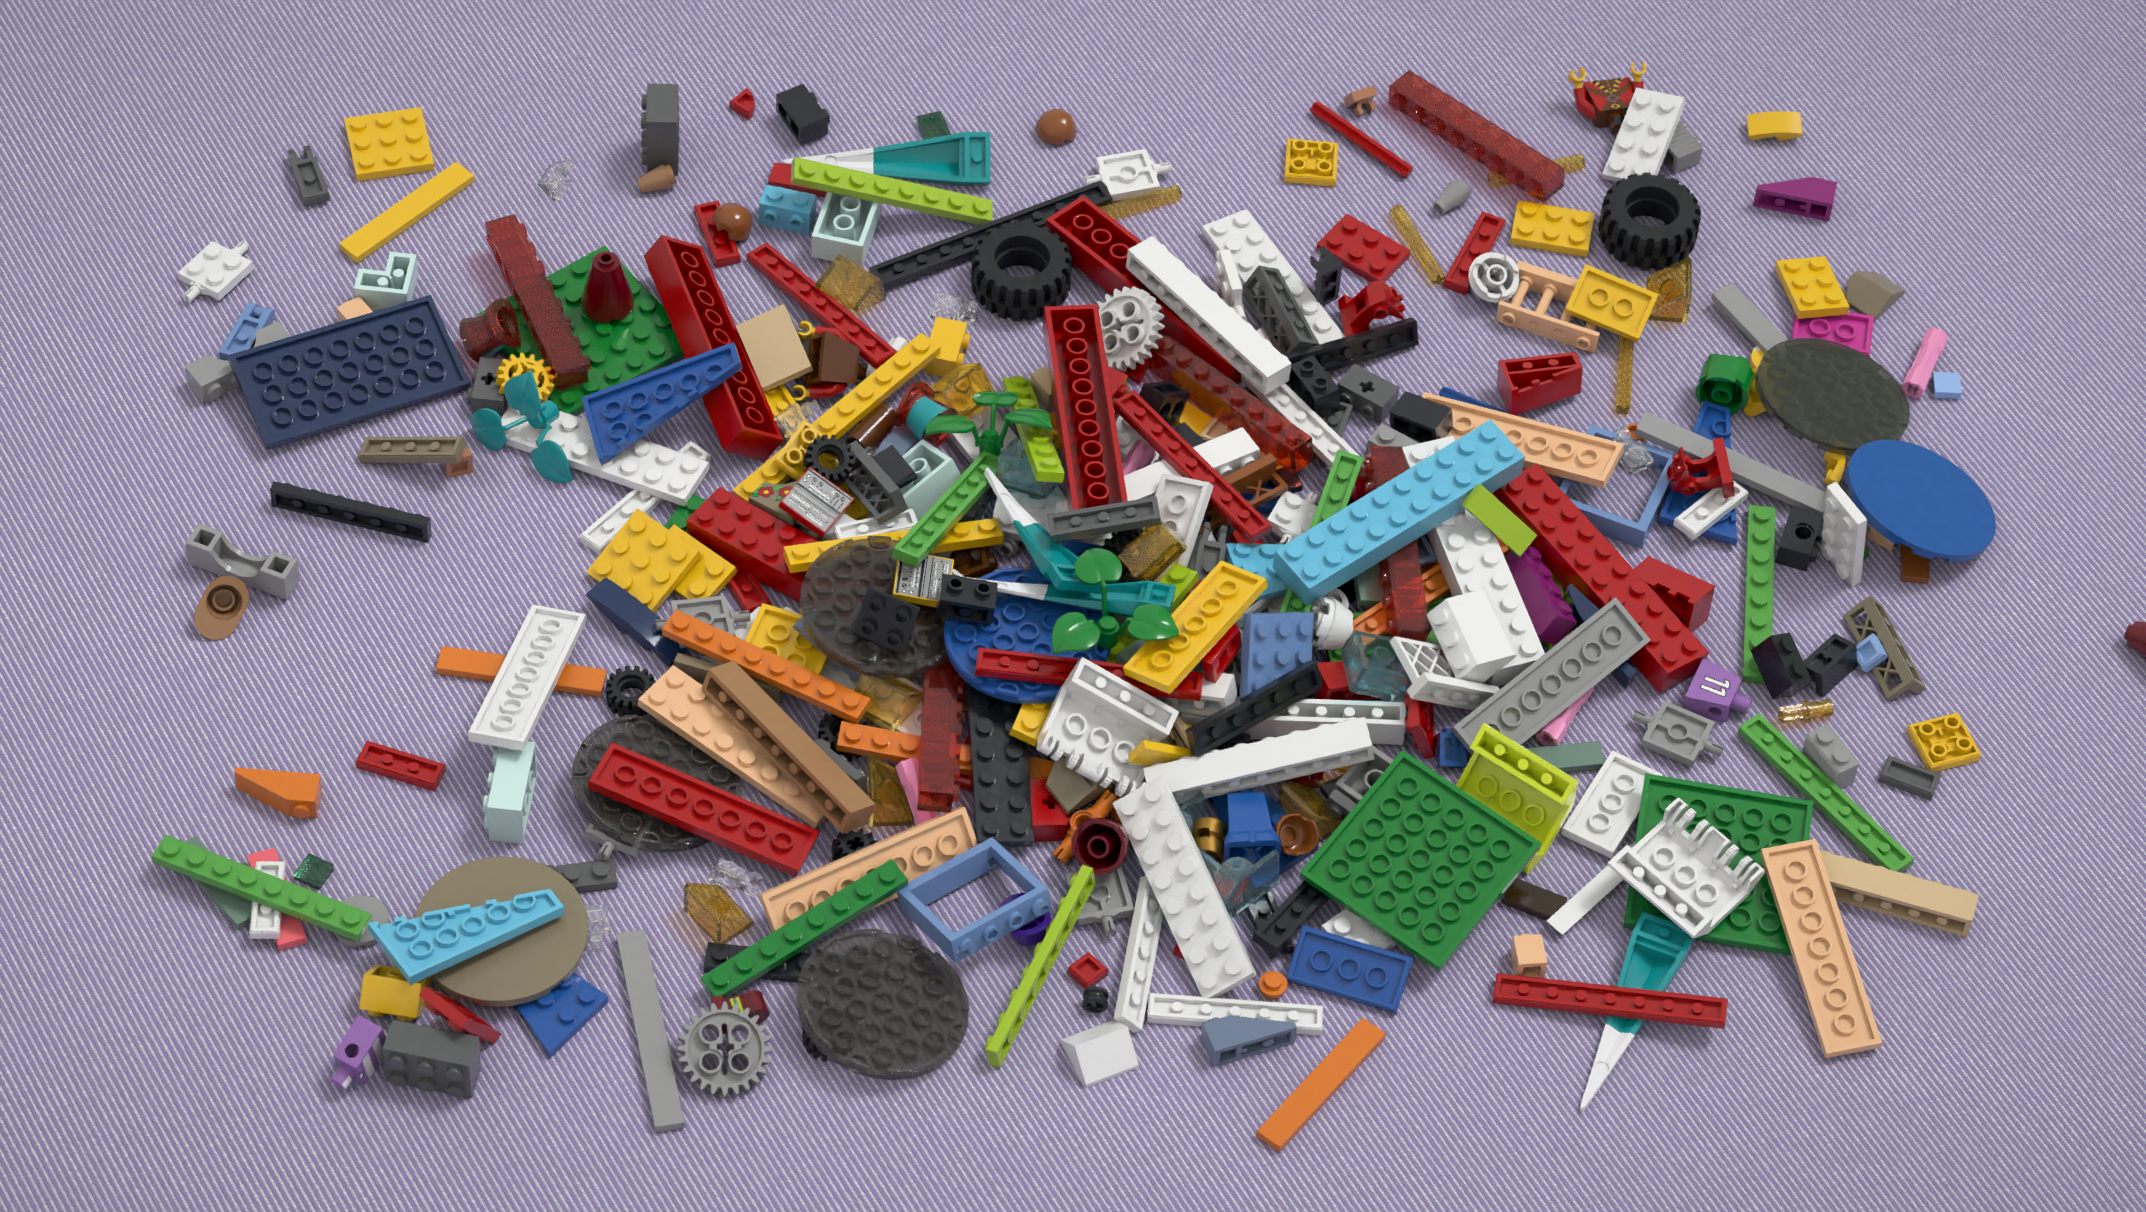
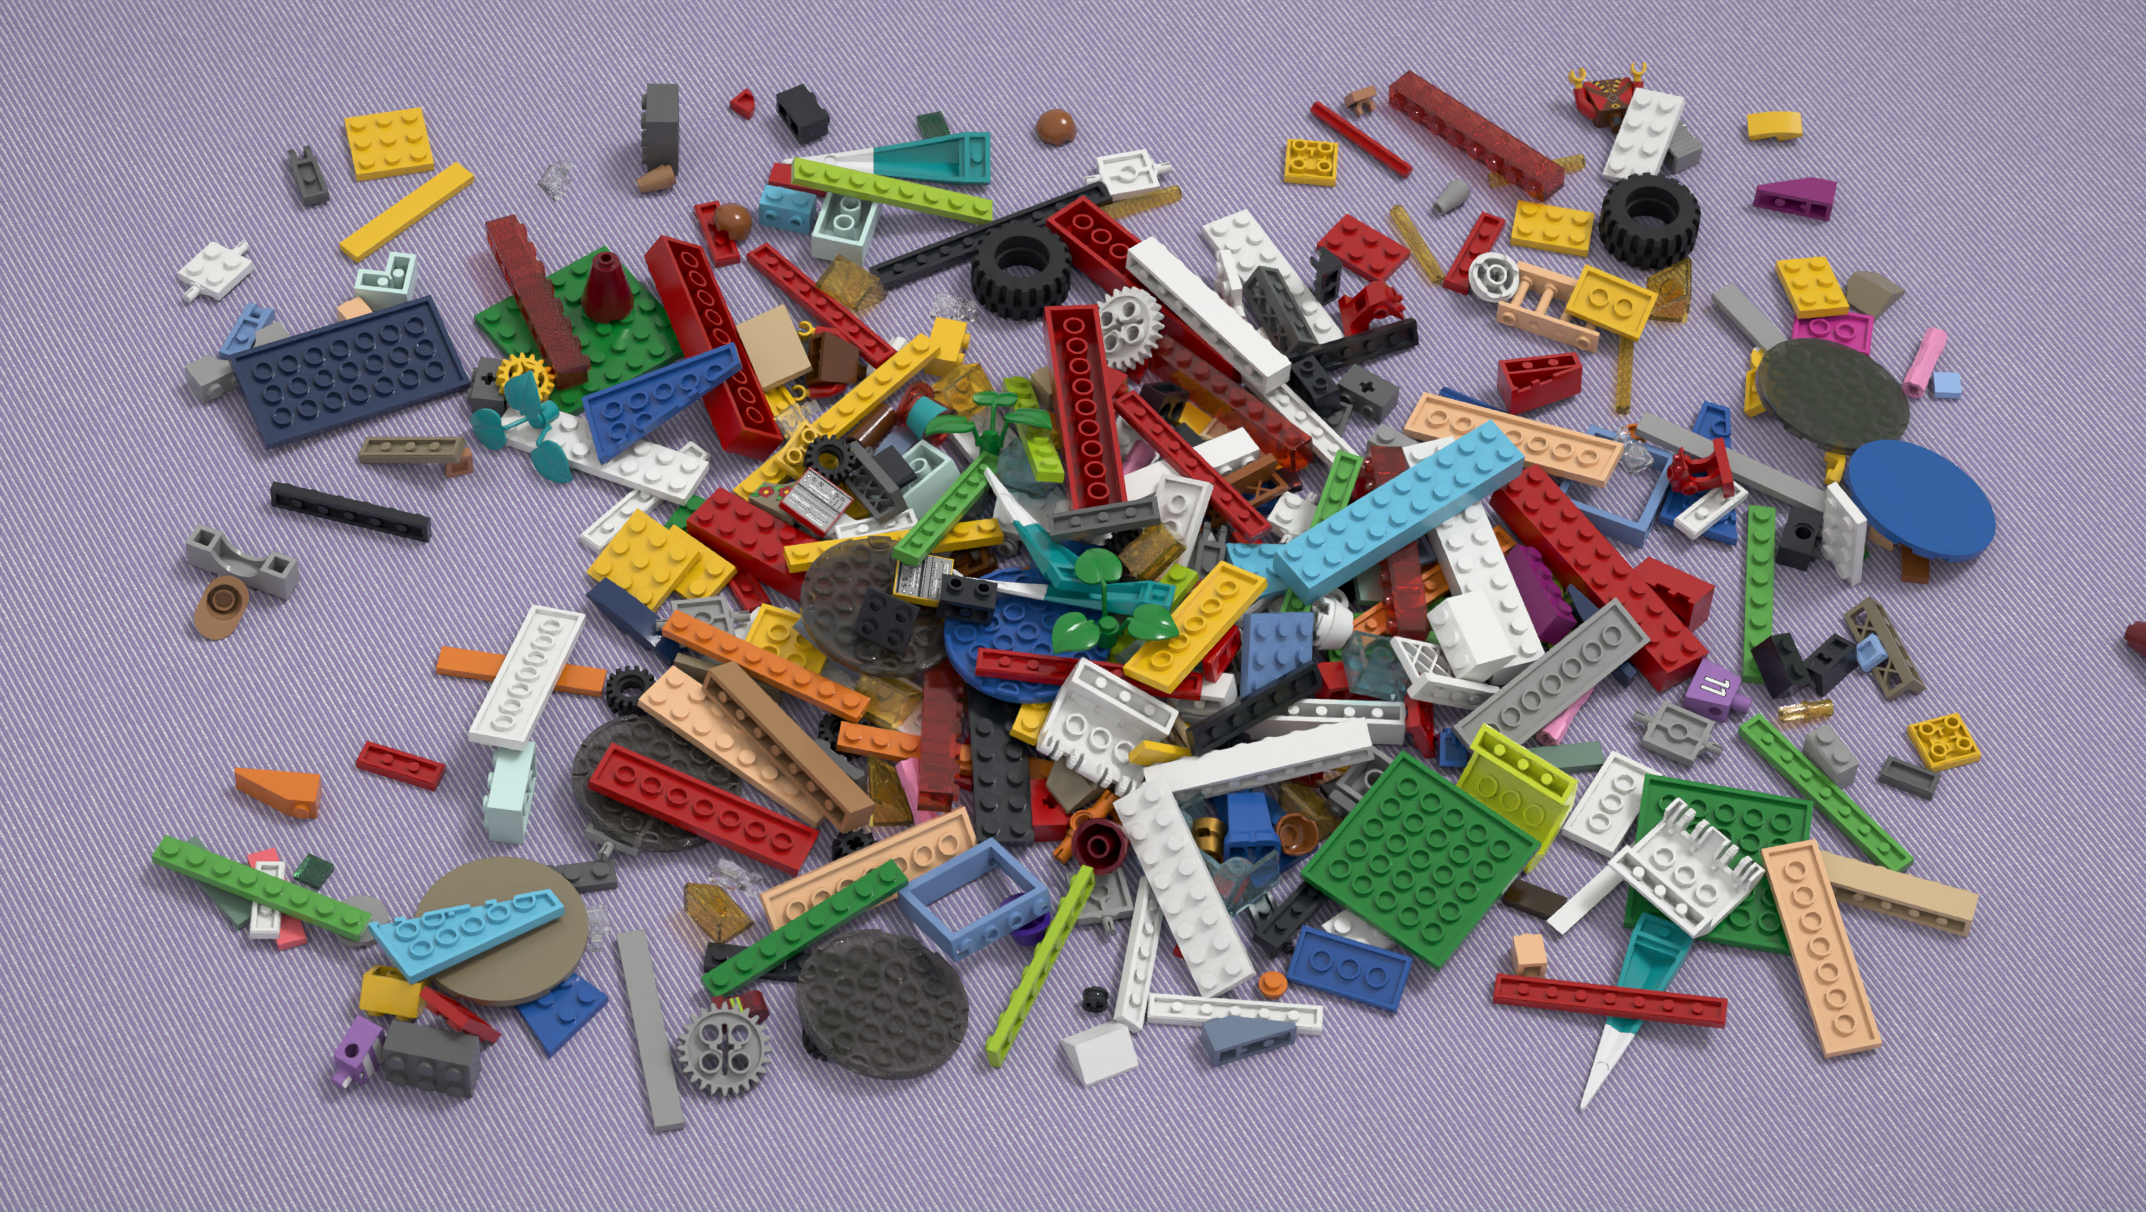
clear red hat [459,298,521,363] -> none
red tile [1067,952,1108,989] -> none
orange tile [1256,1018,1386,1152] -> none
black brick [1389,391,1453,443] -> none
lime tile [1461,484,1537,556] -> none
green brick [1695,354,1754,415] -> none

